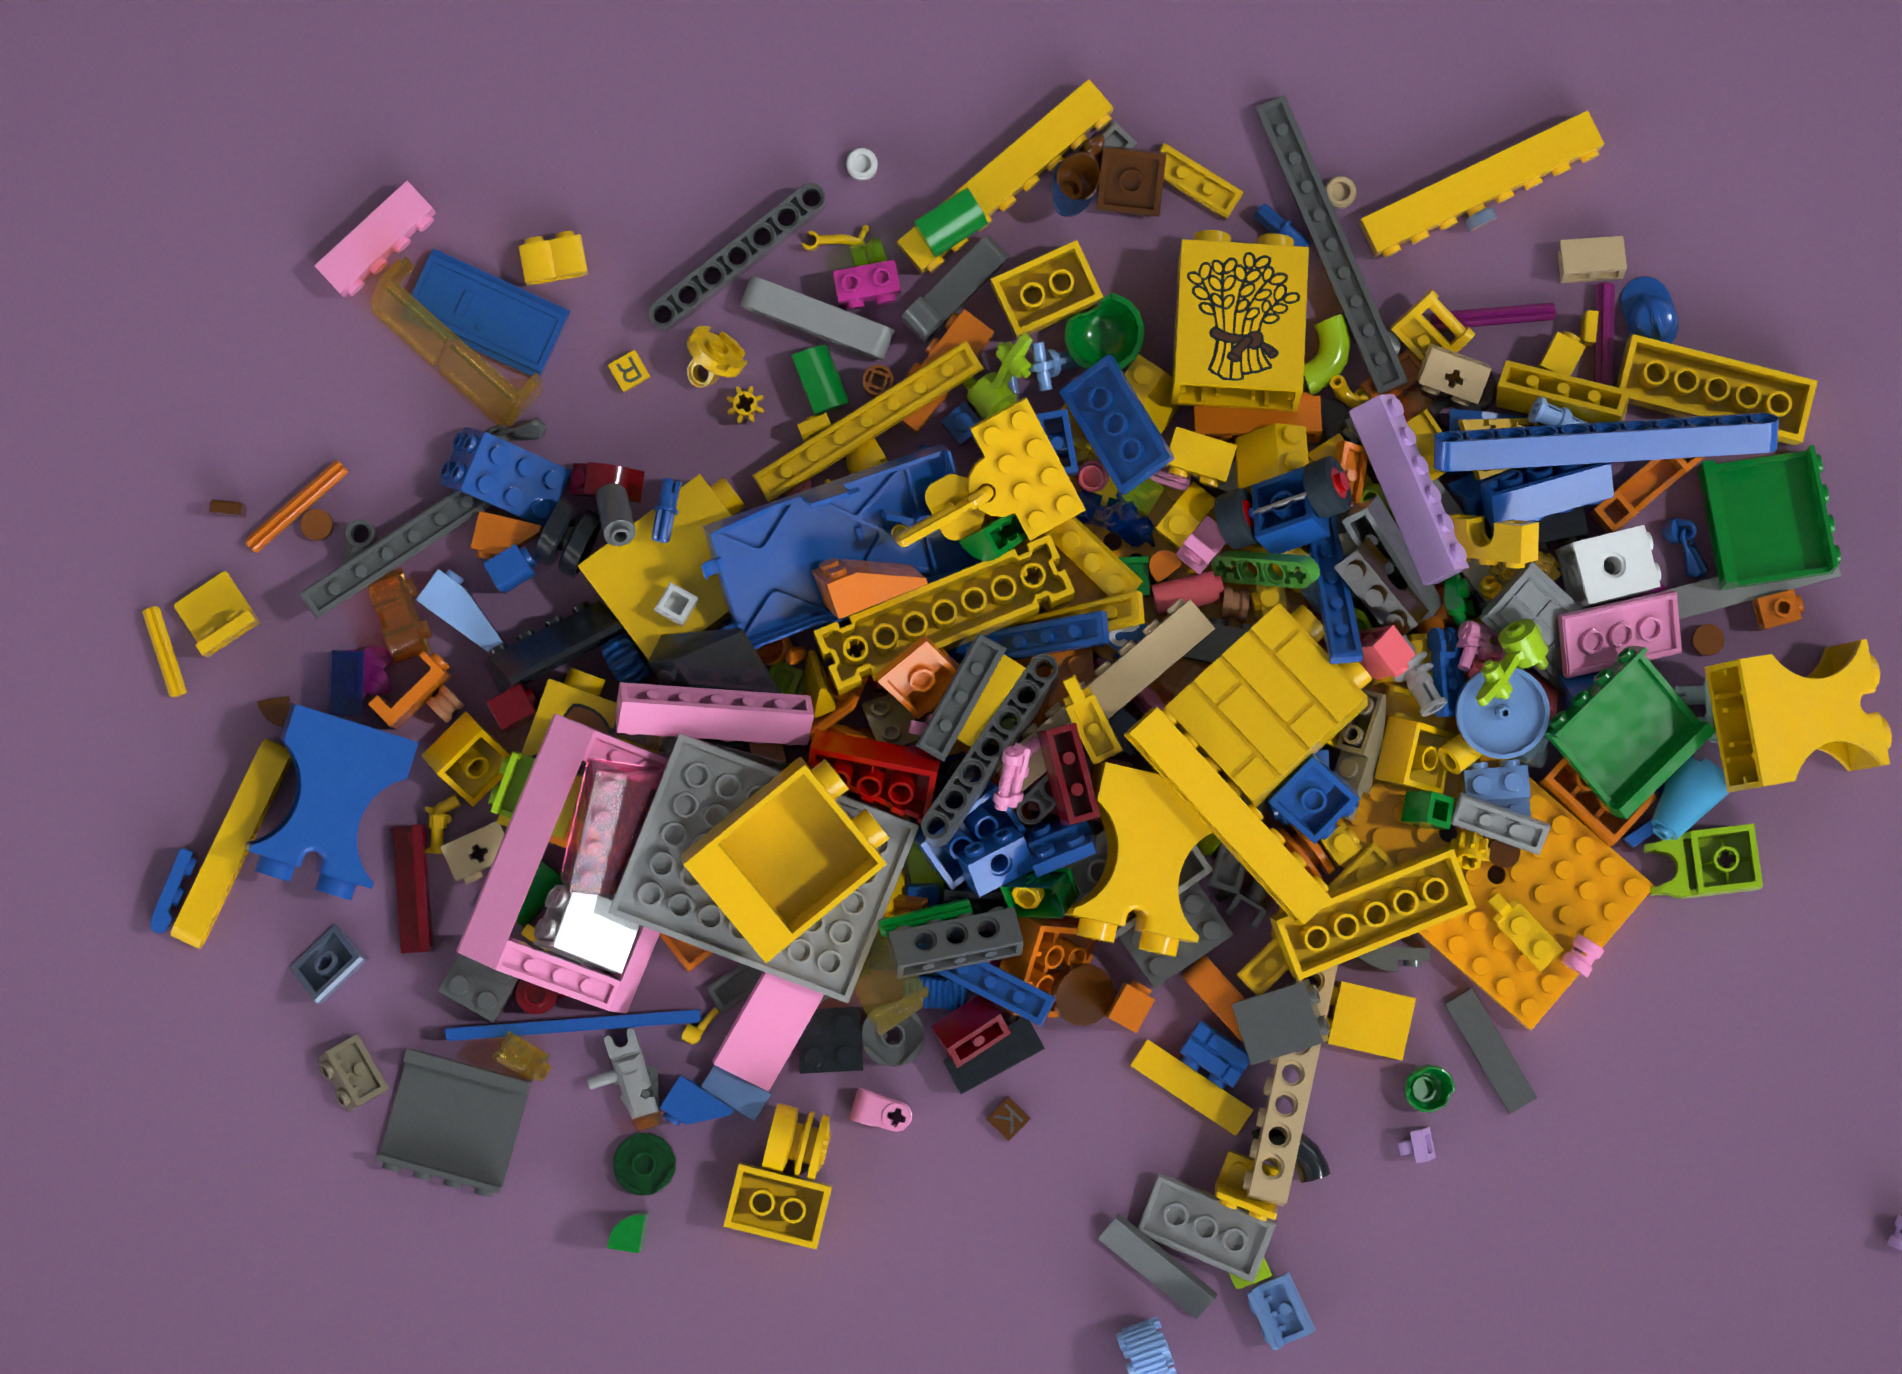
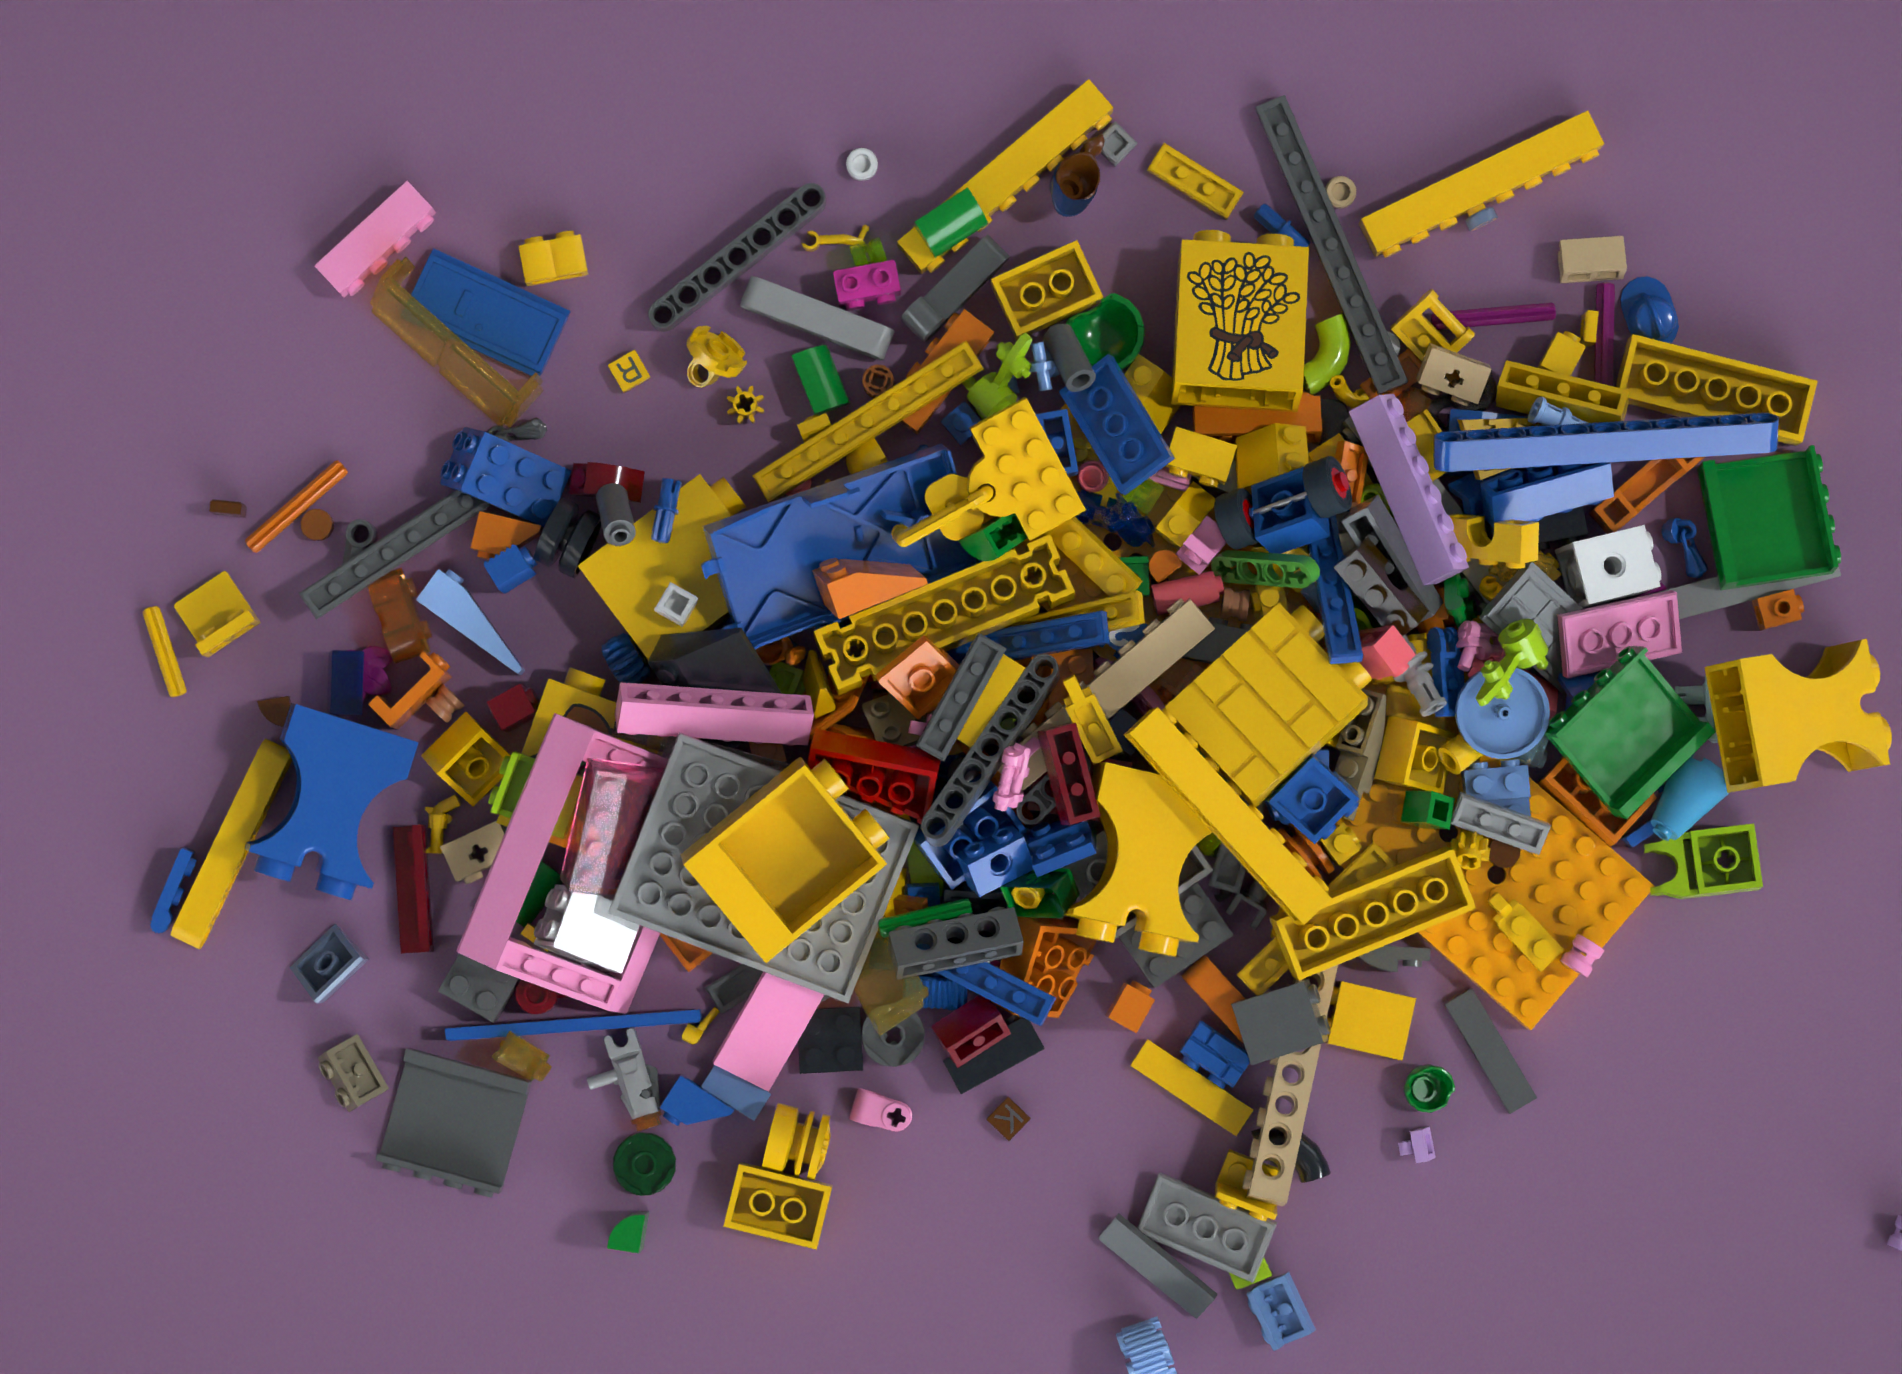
black slope [484,601,623,694] -> none
reddish brown tile [1052,963,1114,1026] -> none
reddish brown plate [1097,145,1167,217] -> none
dark orange tile [1691,624,1725,656] -> none
none -> dark grey brick [1043,324,1096,392]

